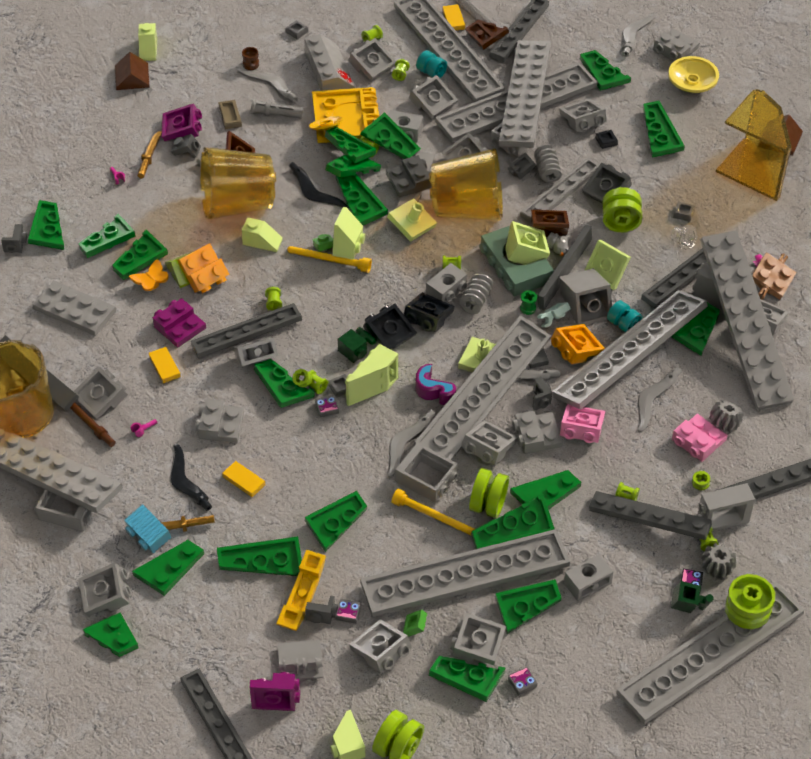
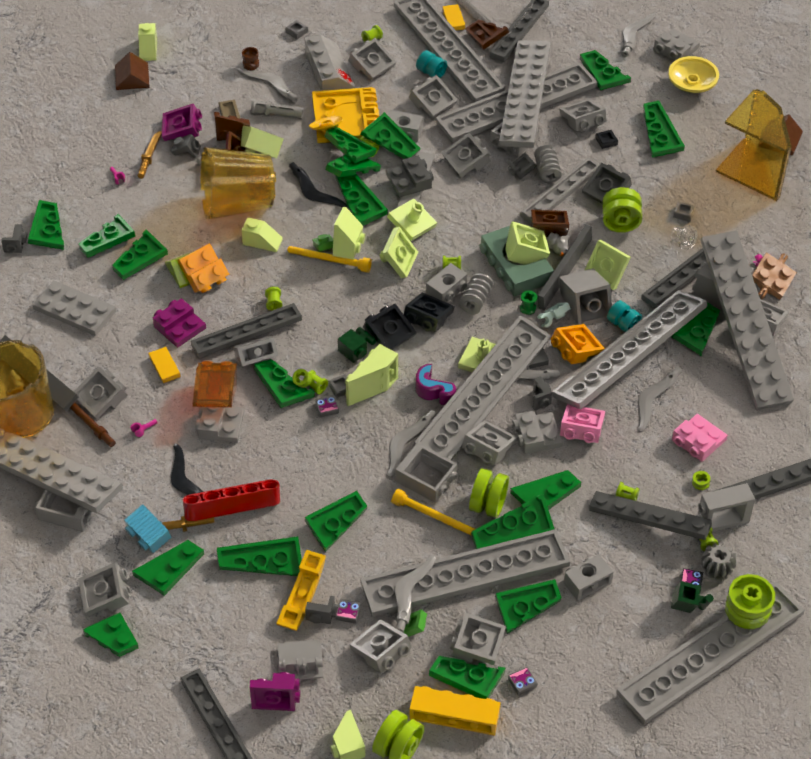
light orange animal [129,260,169,291] -> none
yellow tile [222,461,266,497] -> none
lime bush [391,59,410,81] -> none
clear yellow cone [429,149,503,221] -> none
light grey gear [709,400,744,432] -> none
none -> red beam [183,479,280,521]
none -> clear orange slope [192,361,237,408]
none -> reddish brown wing [214,112,250,141]
none -> yellowish green slope [241,126,284,160]
none -> yellowish green tile [380,227,418,279]
none -> light grey piece [395,555,435,632]
none -> yellow brick [409,686,501,736]

